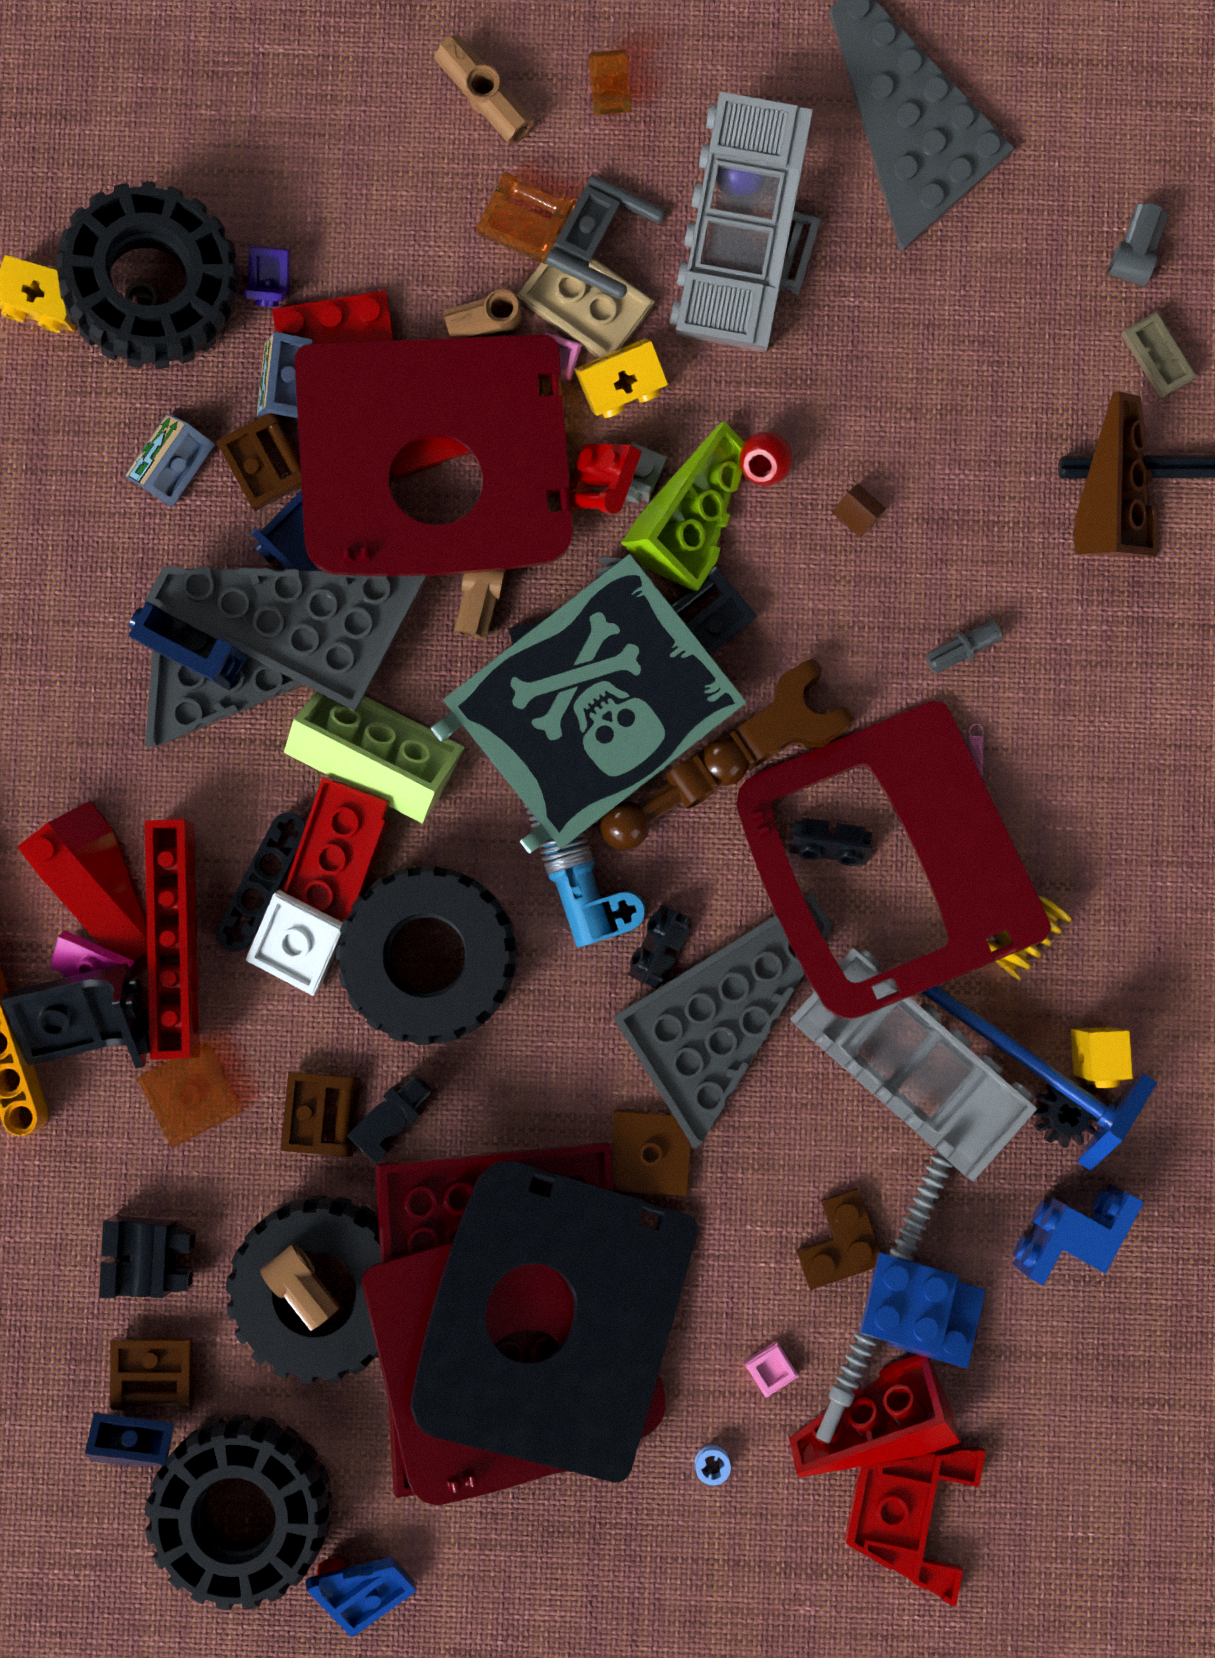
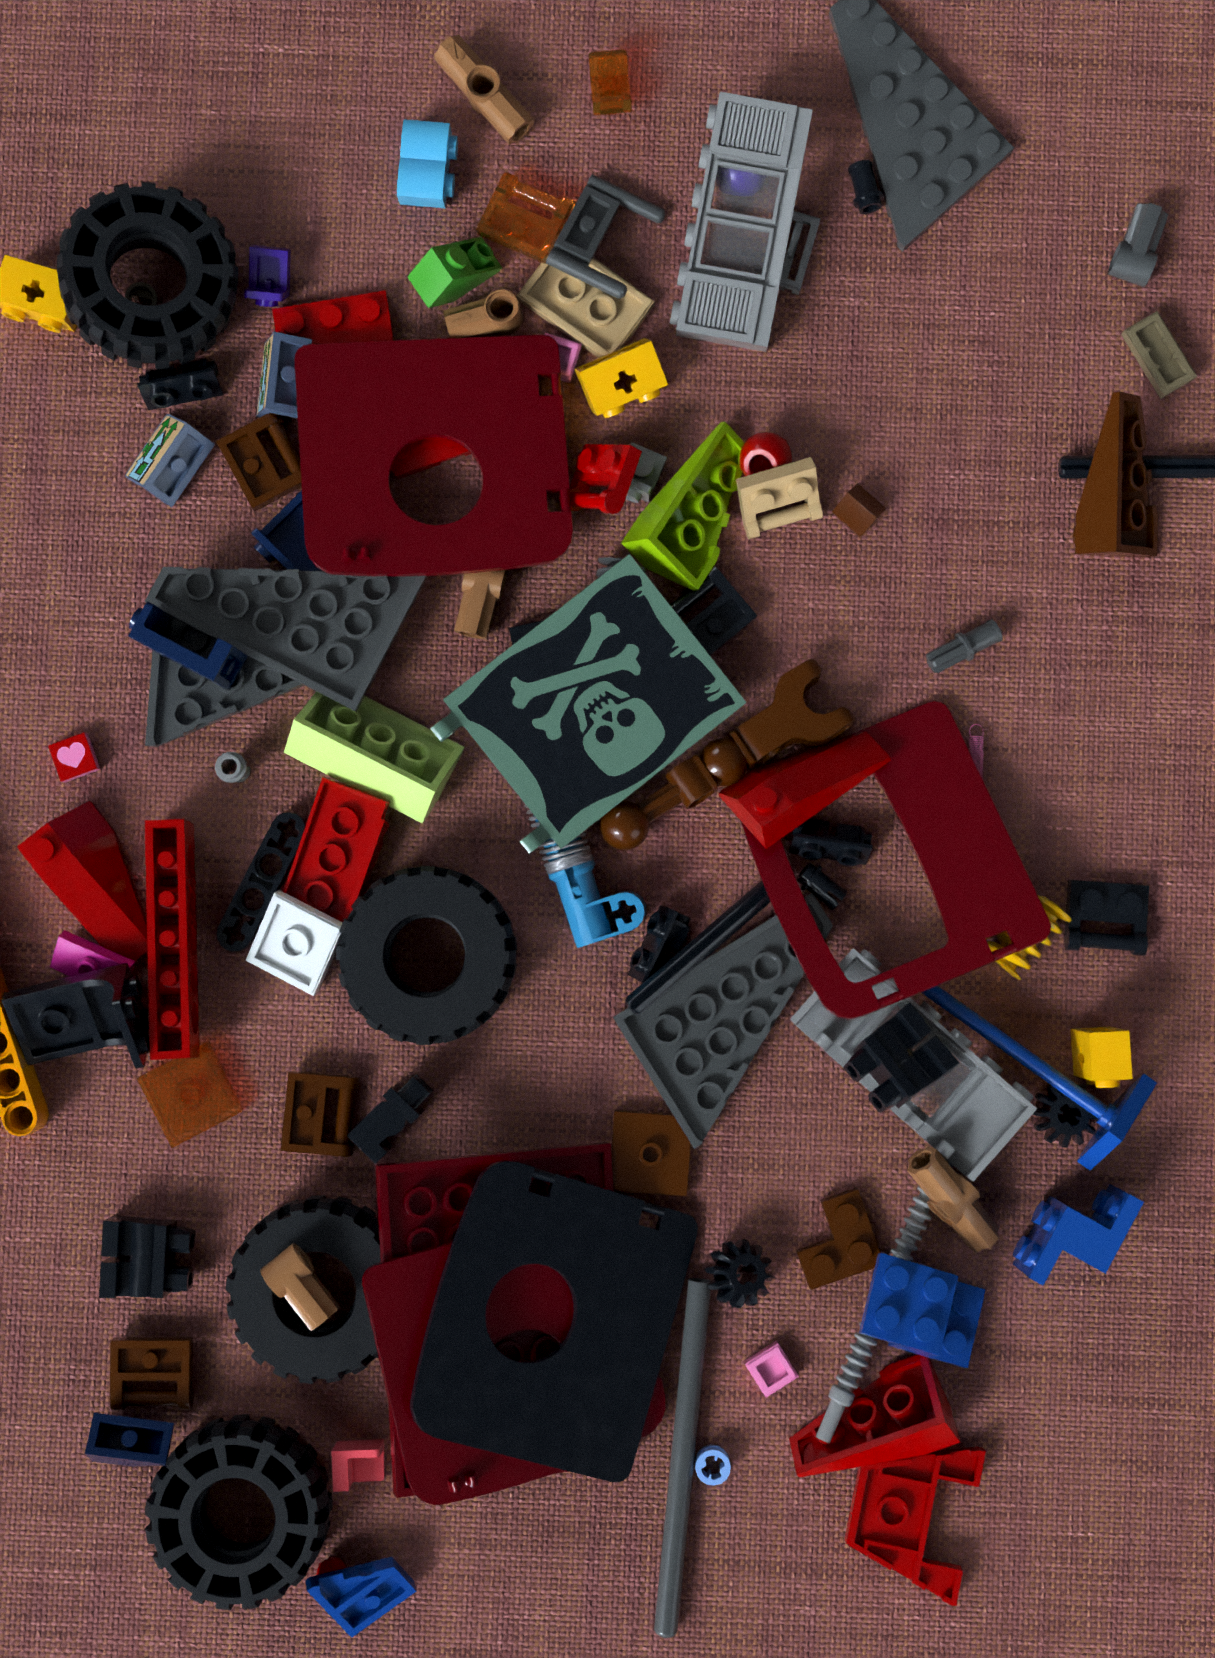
none -> tile [48,732,101,783]
none -> black hinge [137,358,223,410]
none -> light grey pin [215,752,251,783]
none -> coral panel [331,1439,385,1492]
none -> medium azure brick [397,119,458,208]
none -> bright green slope [407,237,502,308]
none -> black axle [625,881,770,1016]
none -> dark grey piece [654,1278,711,1638]
none -> black gear [704,1239,775,1308]
none -> red wedge [718,731,891,849]
none -> tan plate [736,457,823,540]
none -> black pin [796,862,847,910]
none -> black hips [844,1002,959,1113]
none -> black pin [848,160,884,214]
none -> medium nougat piece [907,1146,999,1253]
none -> black plate [1064,880,1149,956]

